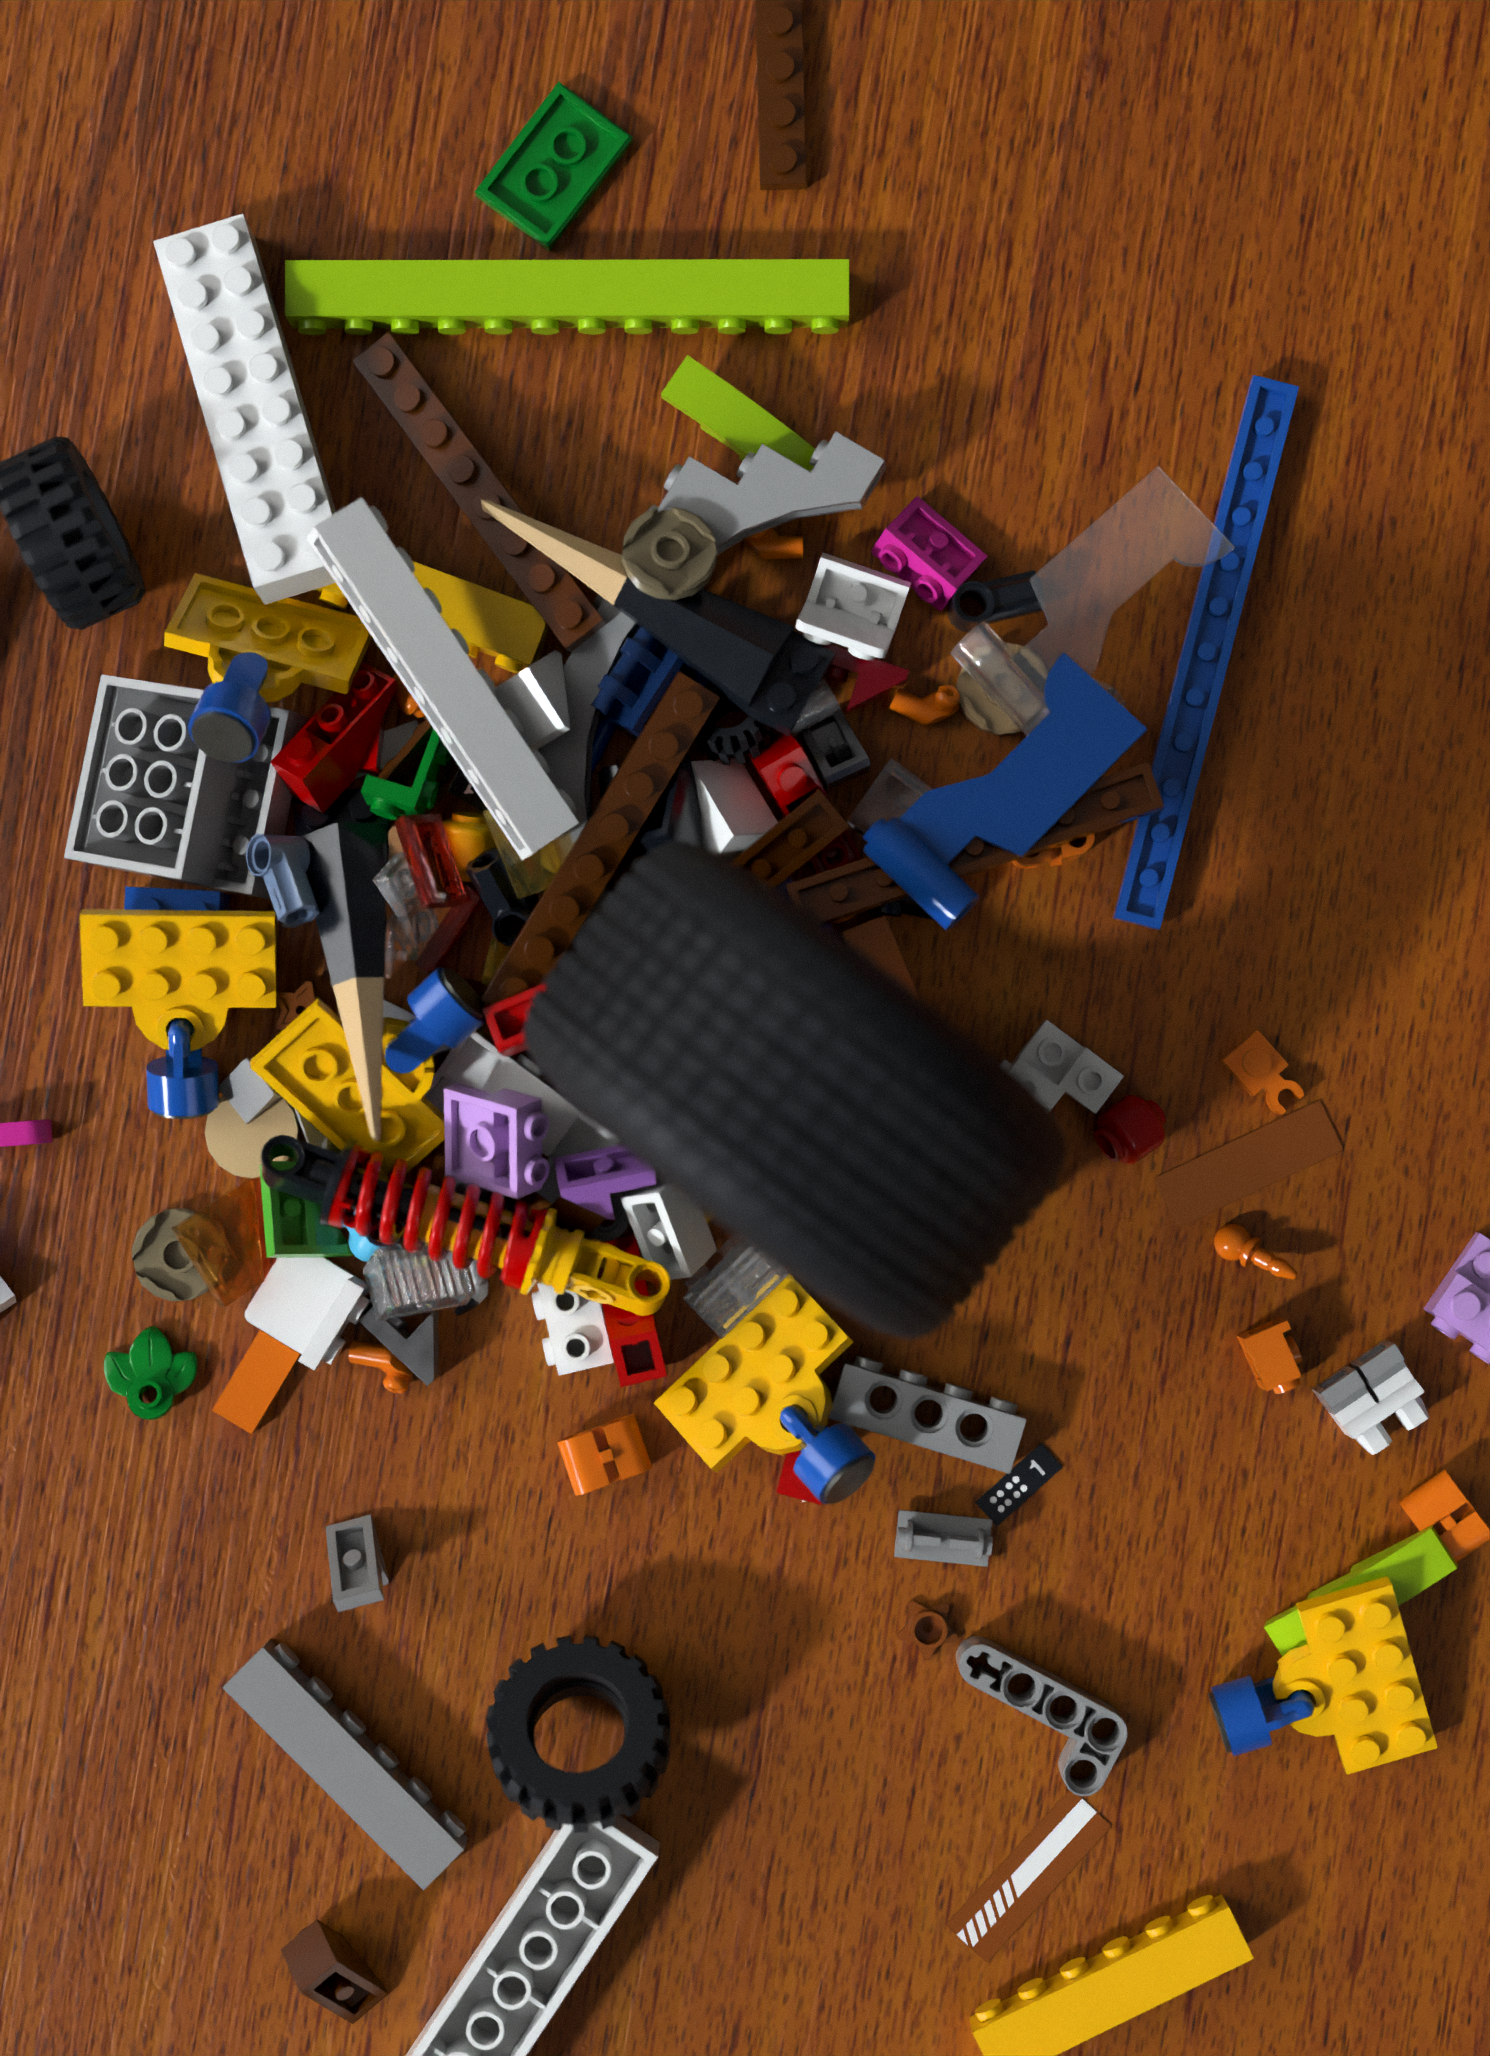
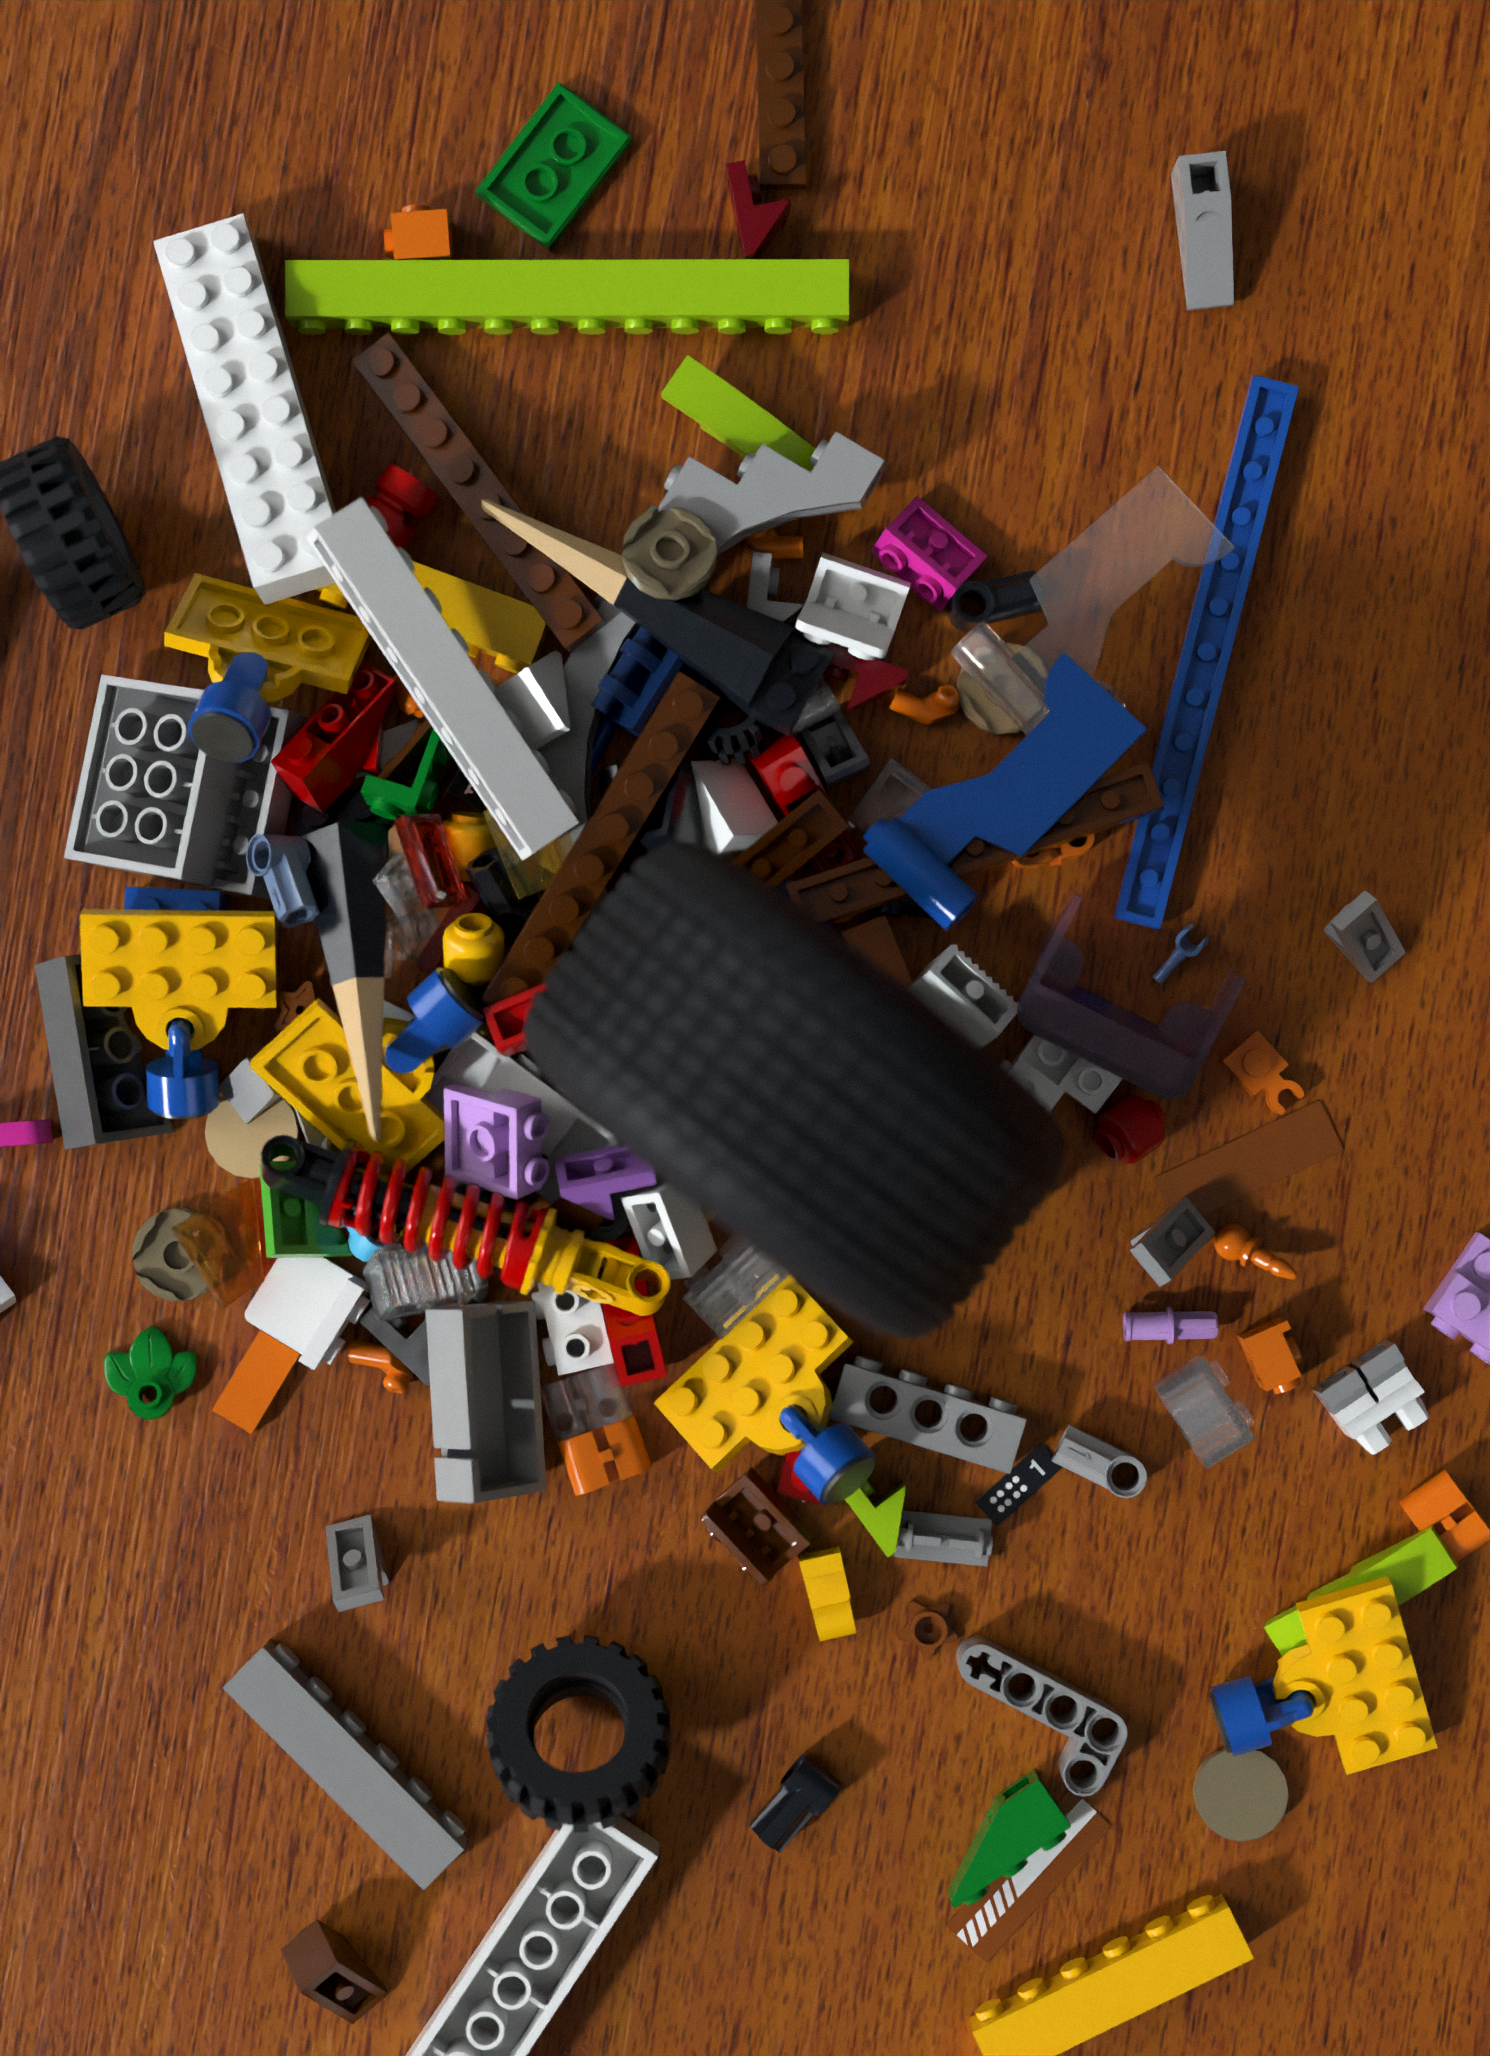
none -> dark grey wedge [35,954,175,1150]
none -> red wheel [364,463,440,550]
none -> orange brick [384,204,454,260]
none -> light grey piece [425,1301,547,1503]
none -> yellow head [443,913,505,987]
none -> clear piece [540,1362,633,1441]
none -> reddish brown bracket [700,1467,815,1586]
none -> dark red slope [726,160,791,259]
none -> light grey slope [747,551,804,624]
none -> black piece [749,1752,842,1853]
none -> yellow leg [798,1545,857,1642]
none -> lime slope [845,1480,906,1558]
none -> white brick [908,945,1021,1047]
none -> green slope [947,1769,1071,1909]
none -> windscreen [1017,888,1246,1099]
none -> light grey piece [1051,1424,1147,1498]
none -> lavender axle [1123,1307,1219,1344]
none -> light grey slope [1130,1196,1216,1287]
none -> clear brick [1152,1355,1256,1469]
none -> medium blue hand [1153,923,1209,984]
none -> light grey slope [1171,151,1234,311]
none -> dark tan tile [1192,1748,1289,1842]
none -> light grey slope [1324,891,1406,983]

